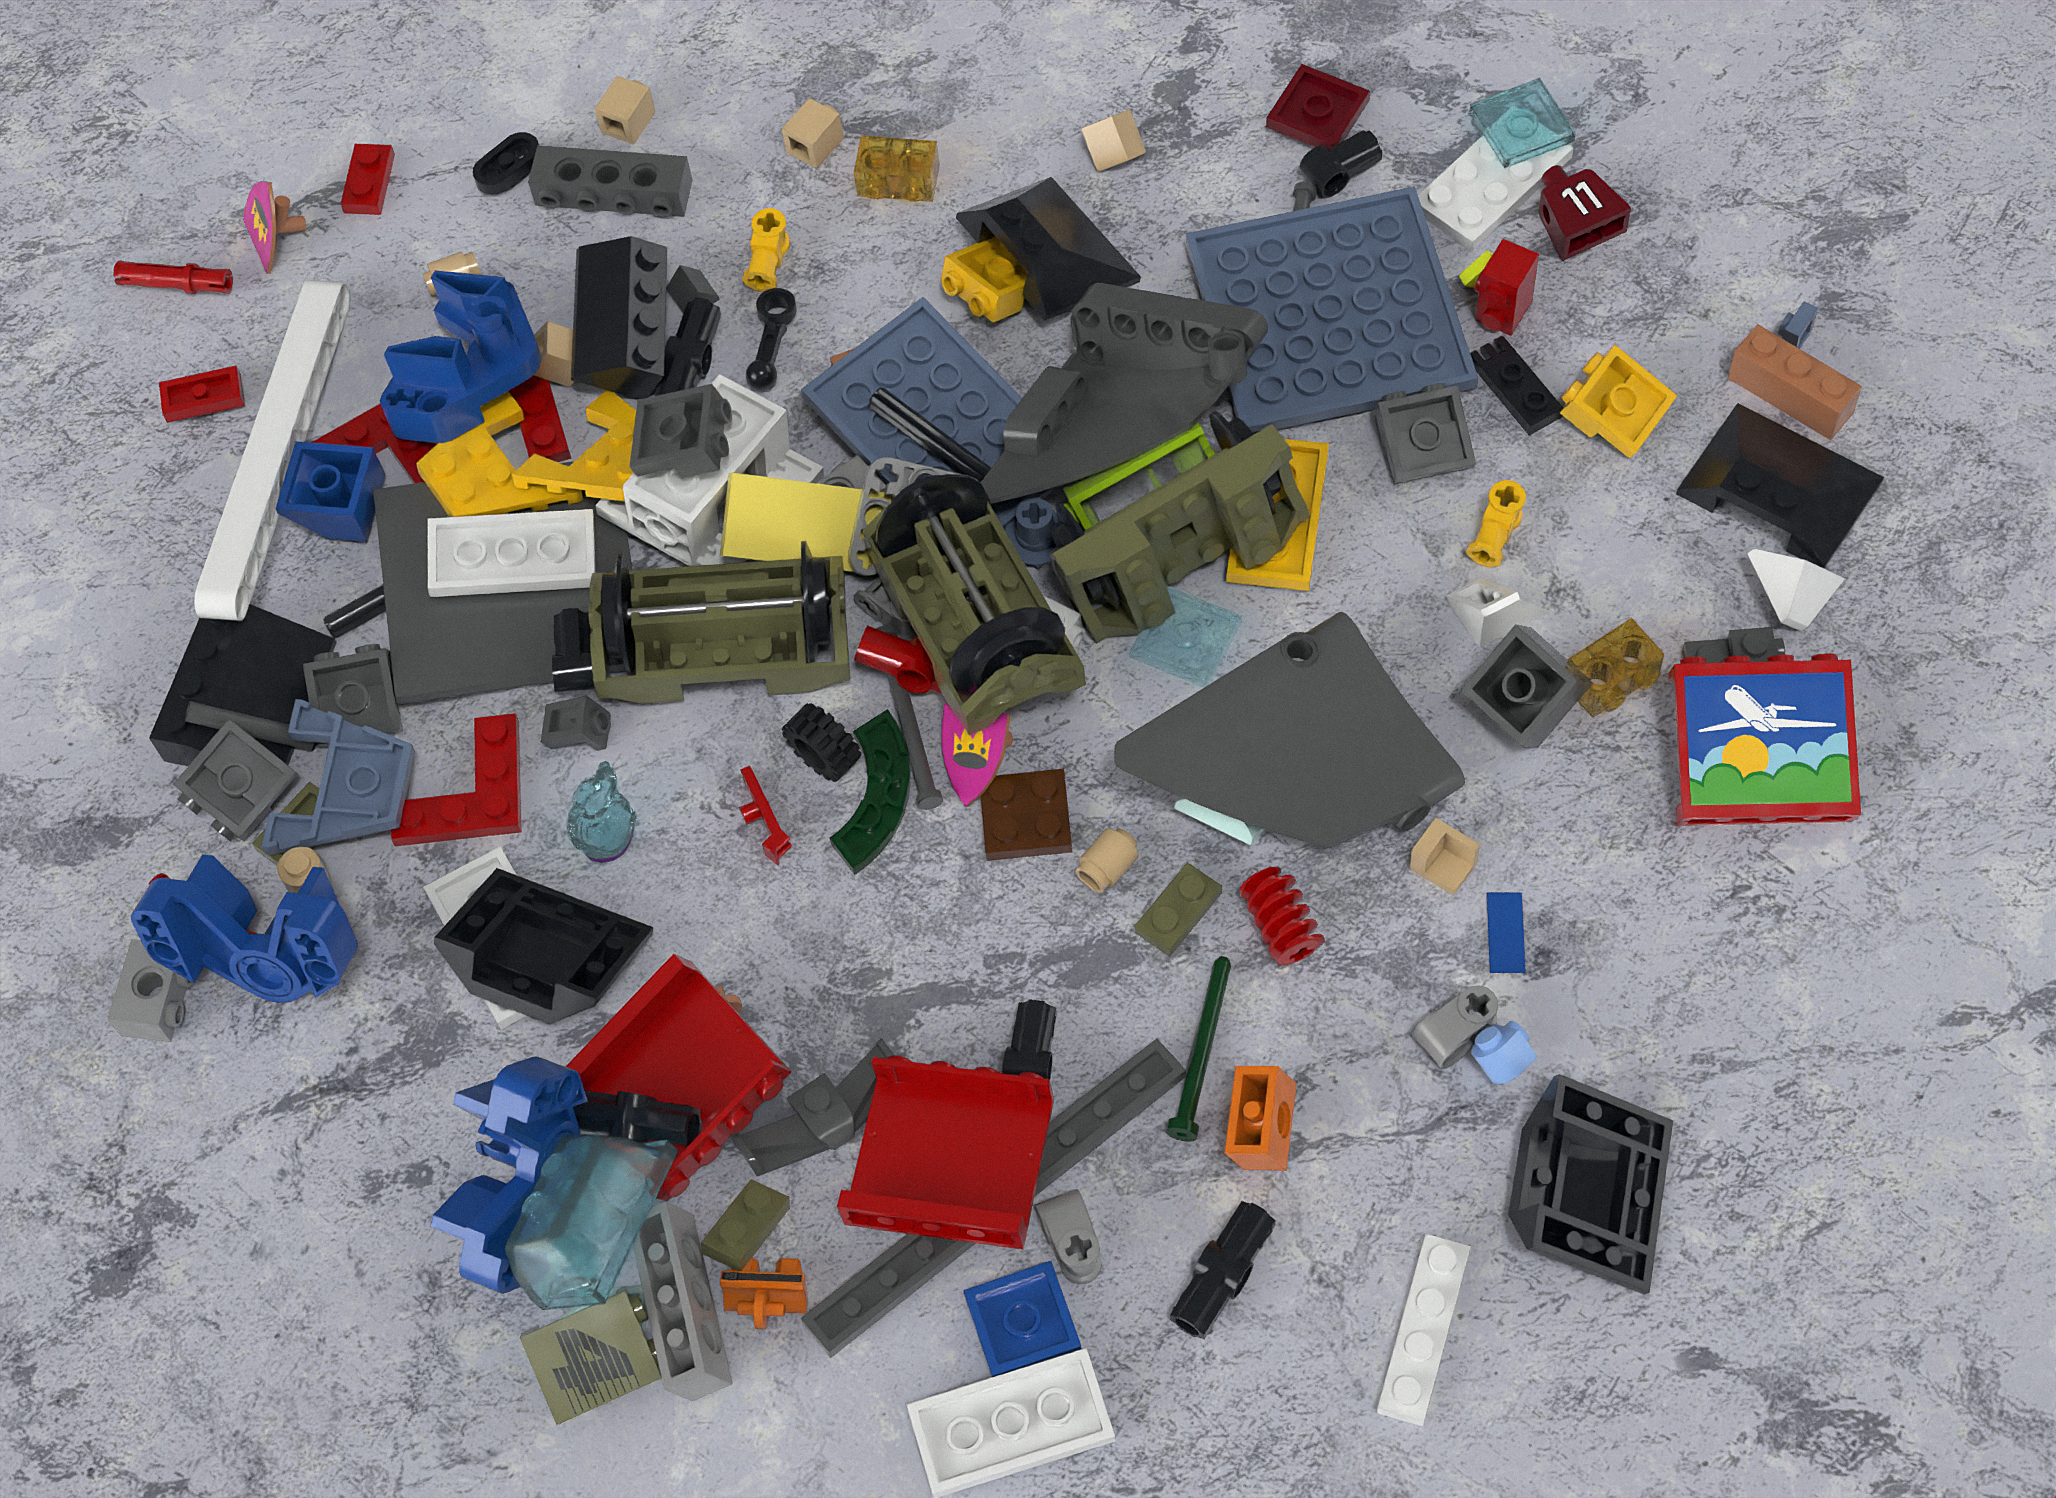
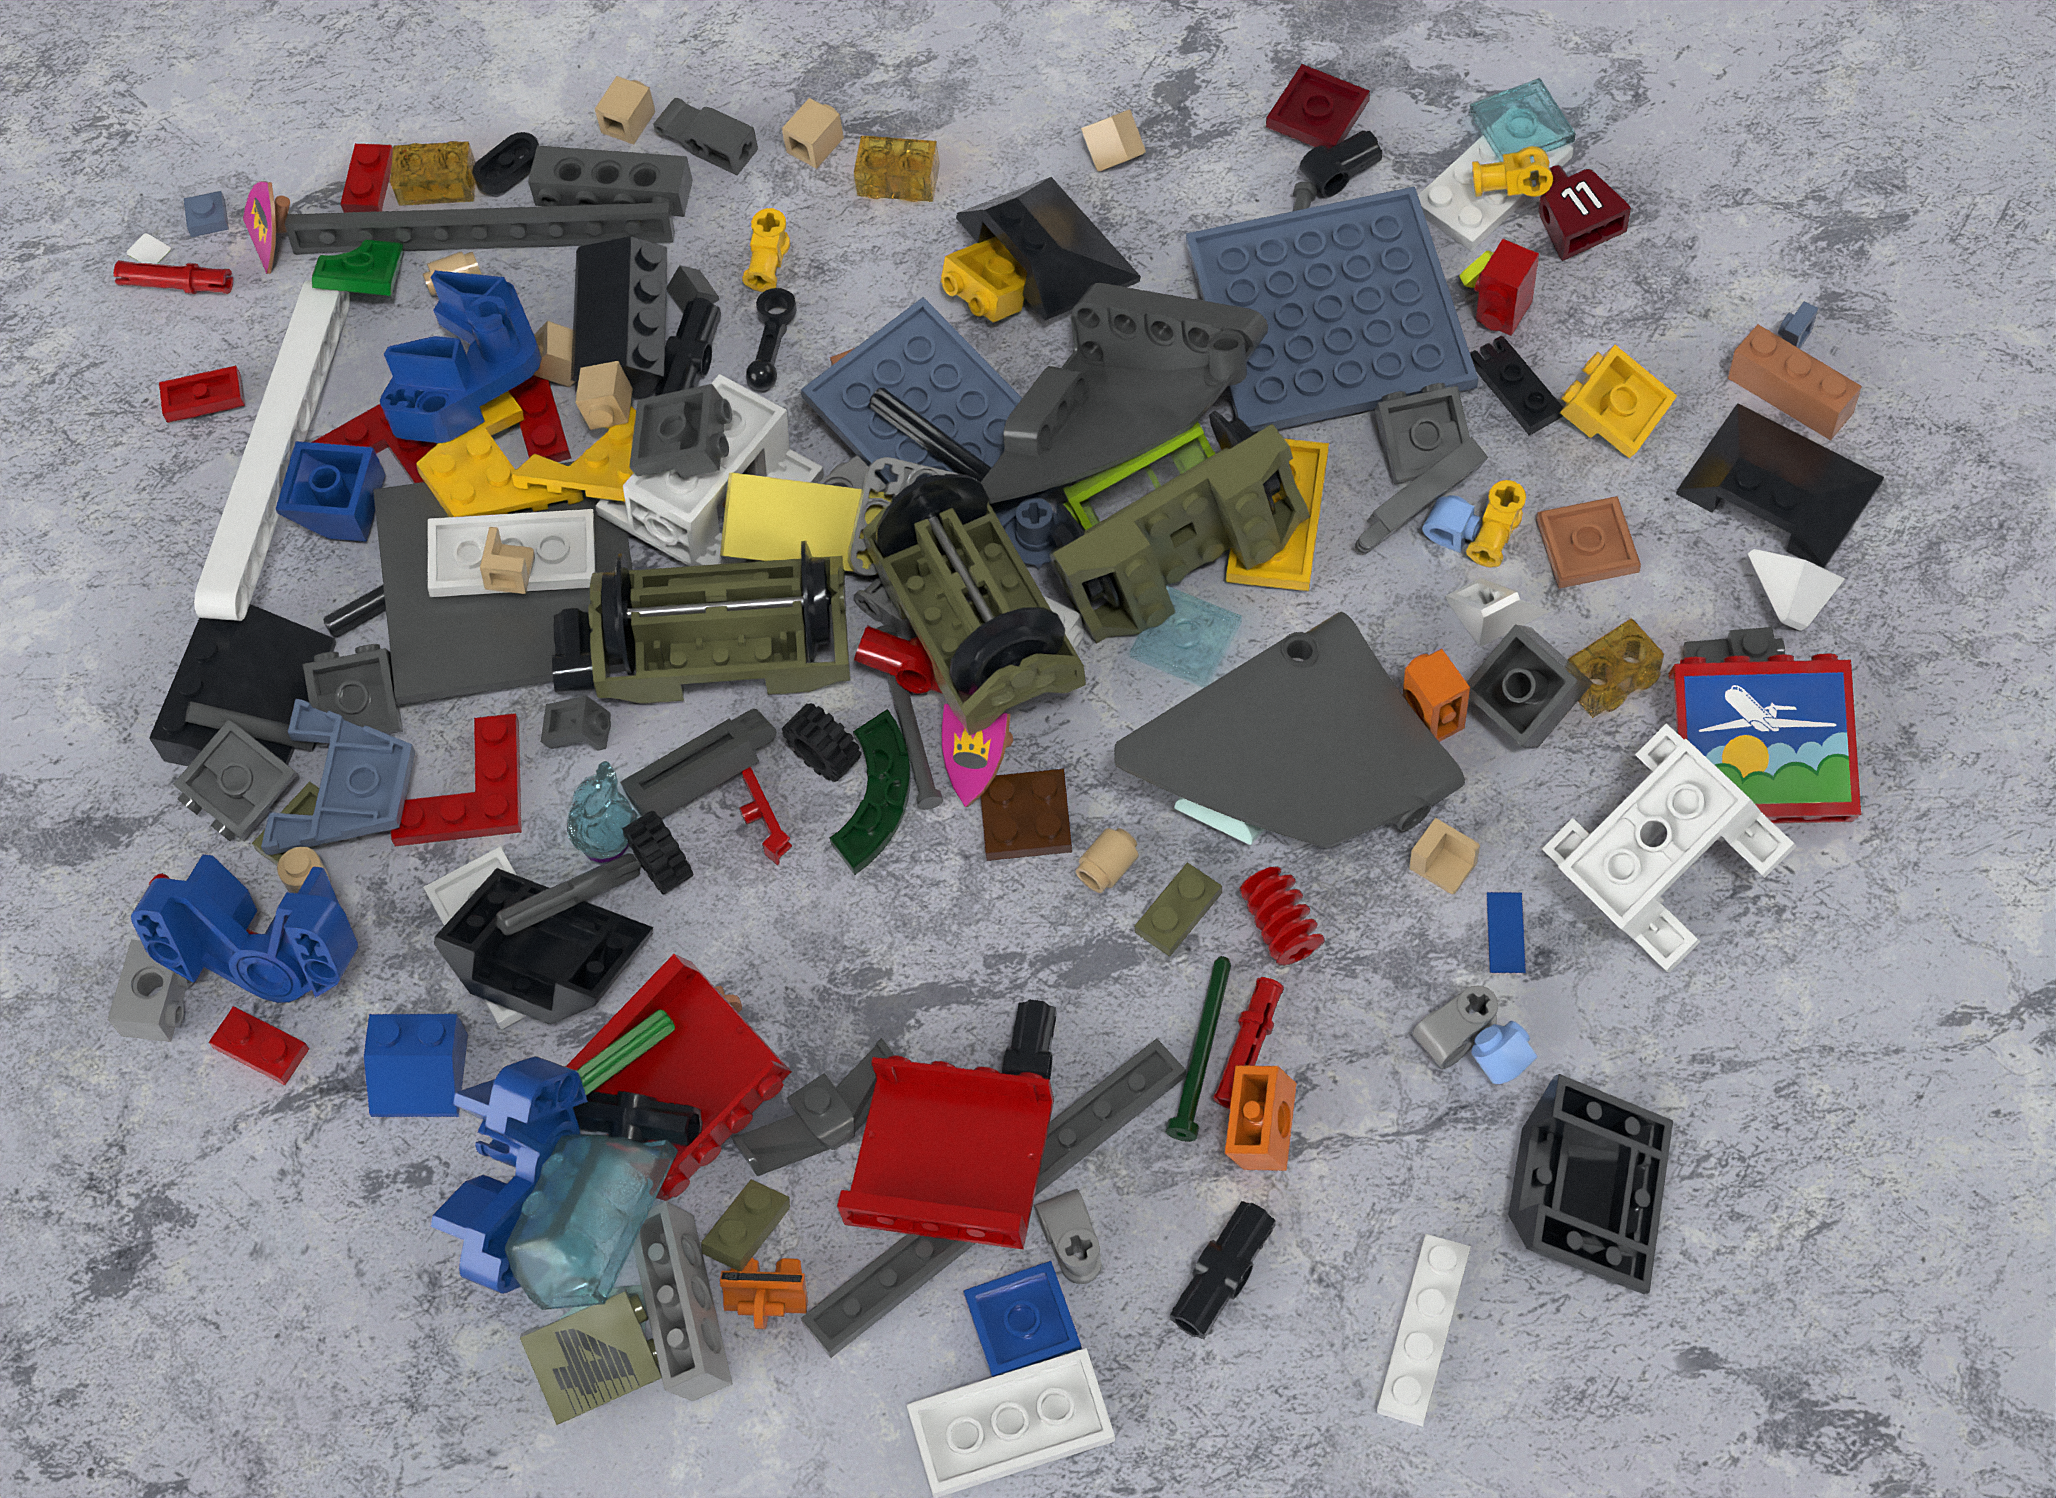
none -> white sticker [126,233,171,264]
none -> sand blue plate [184,191,229,237]
none -> red plate [209,1006,309,1085]
none -> dark grey plate [285,203,675,254]
none -> green tile [312,239,403,296]
none -> blue slope [364,1014,468,1117]
none -> clear yellow brick [390,141,476,206]
none -> tan panel [480,527,535,594]
none -> dark grey axle [495,853,641,935]
none -> tan brick [575,361,633,430]
none -> green axle [576,1009,675,1096]
none -> dark grey hinge [620,709,777,818]
none -> black tyre [622,810,694,894]
none -> dark grey piece [653,98,758,176]
none -> red pin [1213,977,1284,1109]
none -> dark grey hinge [1355,436,1488,555]
none -> orange brick [1402,649,1470,742]
none -> light blue plate [1422,495,1482,553]
none -> yellow connector [1472,146,1553,197]
none -> nougat tile [1536,496,1641,589]
none -> white piece [1542,723,1797,973]

